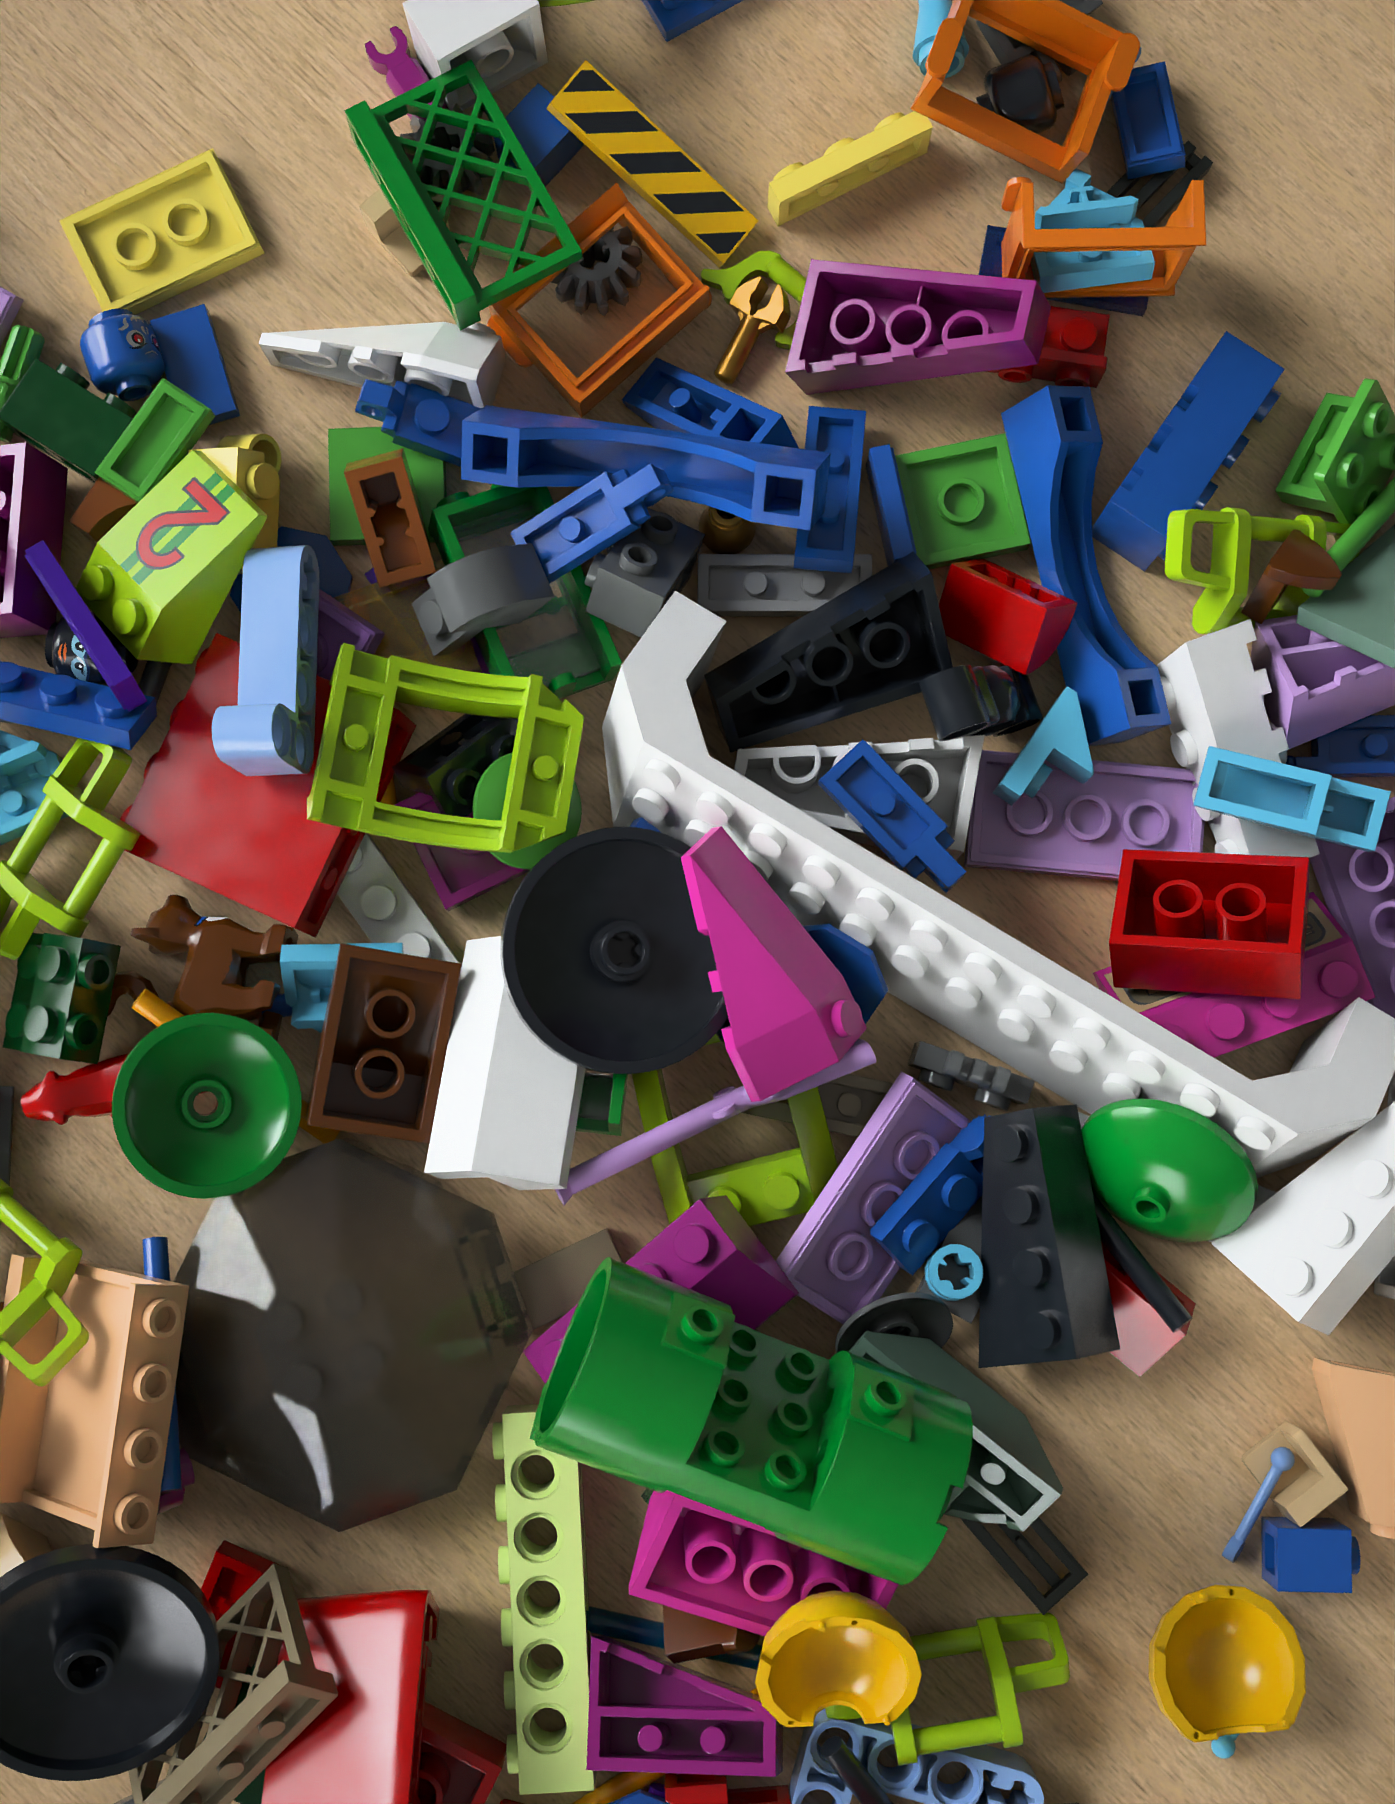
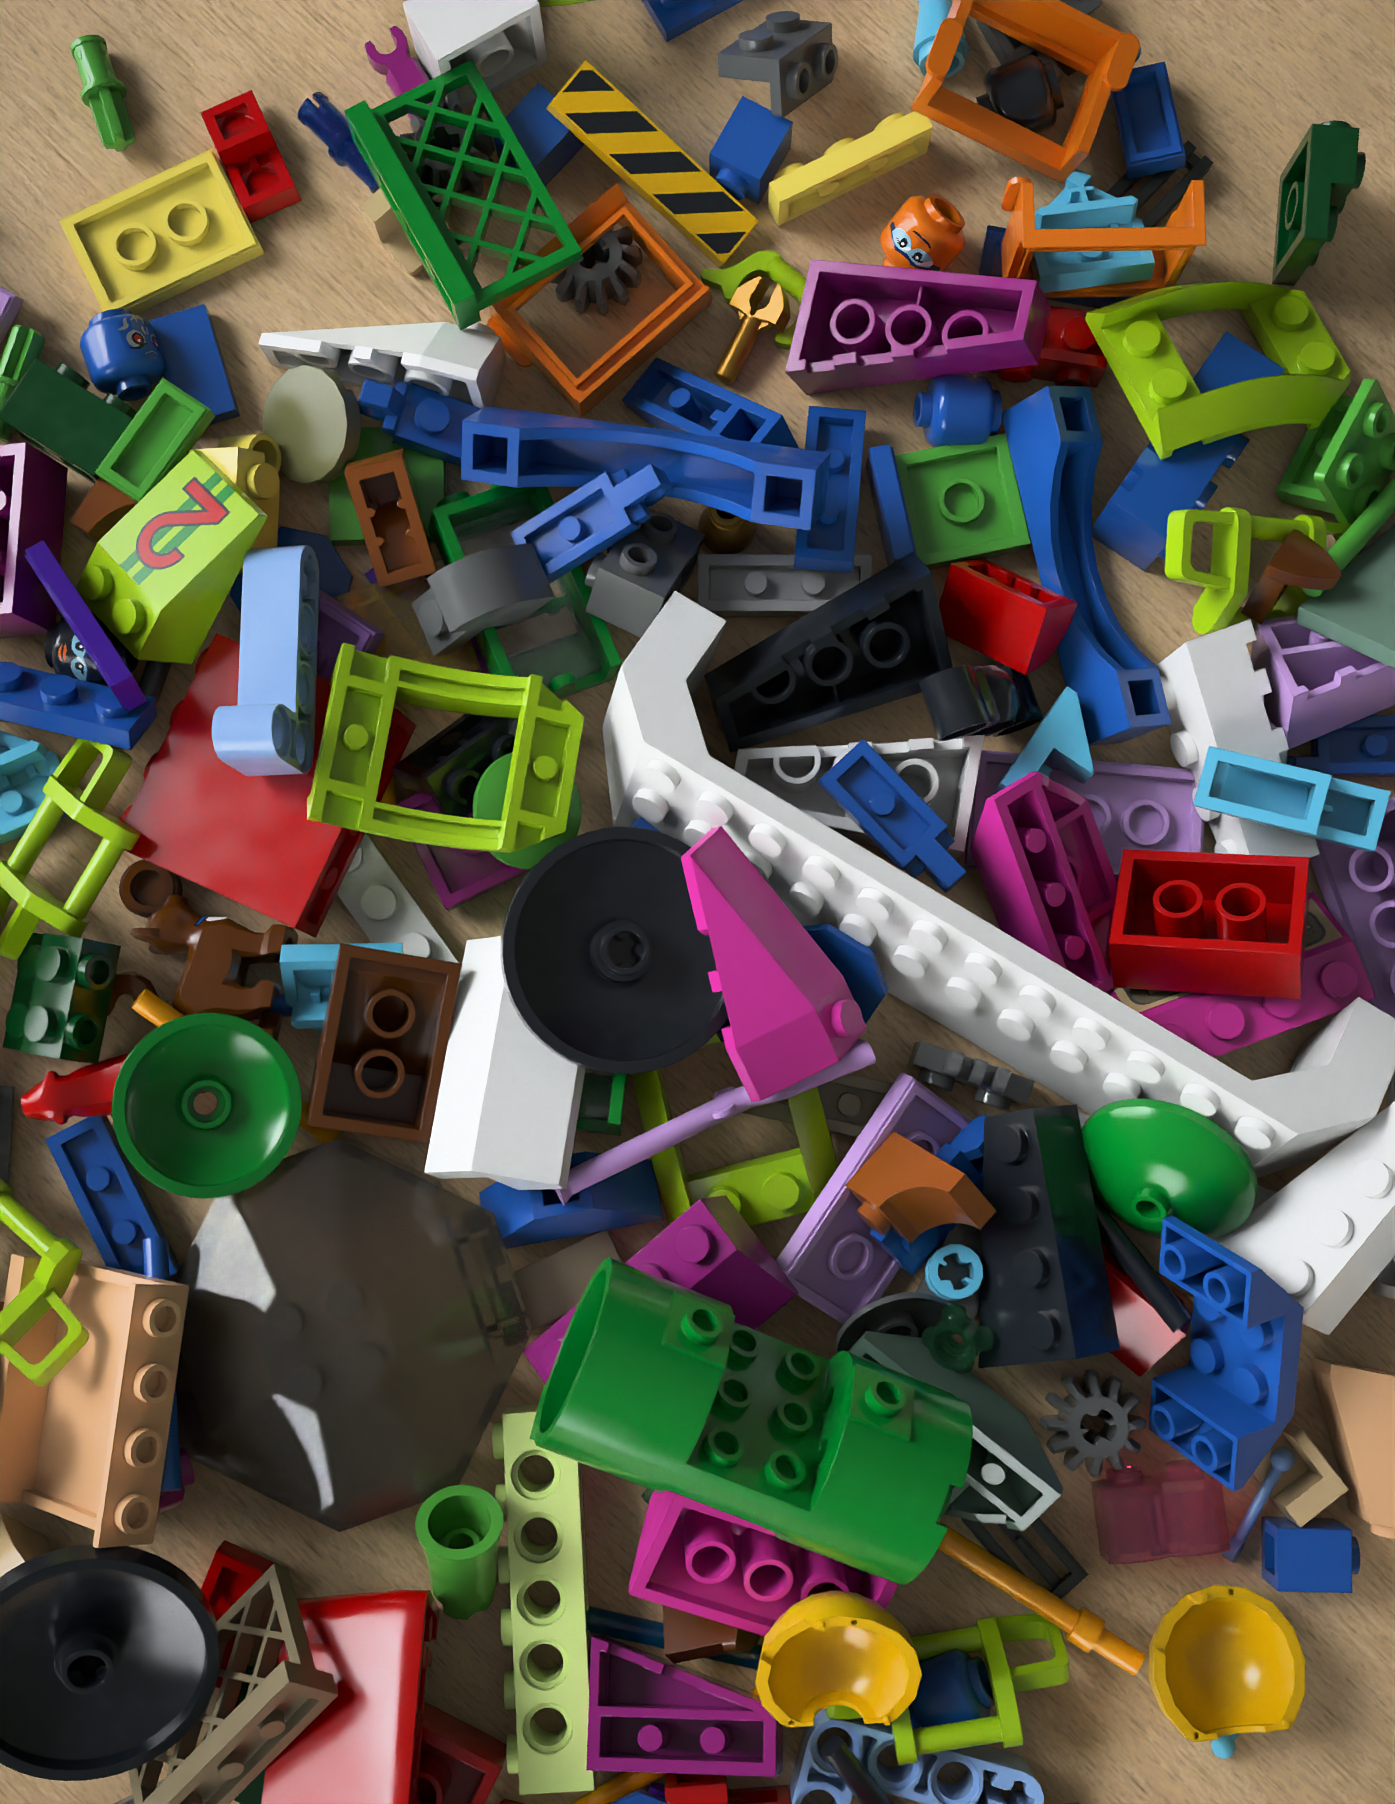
none -> blue plate [45,1115,183,1277]
none -> bright green axle [70,35,136,152]
none -> reddish brown tile [119,859,183,919]
none -> red slope [200,90,302,223]
none -> olive tile [262,365,362,485]
none -> clear blue pin [298,92,380,194]
none -> bright green plant [415,1485,504,1620]
none -> blue slope [479,1151,663,1253]
none -> blue brick [709,96,793,205]
none -> dark grey bracket [717,11,838,117]
none -> dark orange arch [845,1131,996,1243]
none -> orange head [880,194,965,272]
none -> blue head [908,1649,995,1729]
none -> blue head [913,373,1002,448]
none -> clear green plate [922,1303,994,1374]
none -> light orange bar [938,1521,1146,1676]
none -> dark pink wedge [970,772,1118,993]
none -> dark grey gear [1040,1369,1146,1477]
none -> lime wedge [1085,282,1351,460]
none -> clear pink brick [1091,1459,1231,1564]
none -> blue slope [1149,1215,1304,1492]
none -> dark green plate [1272,120,1366,286]

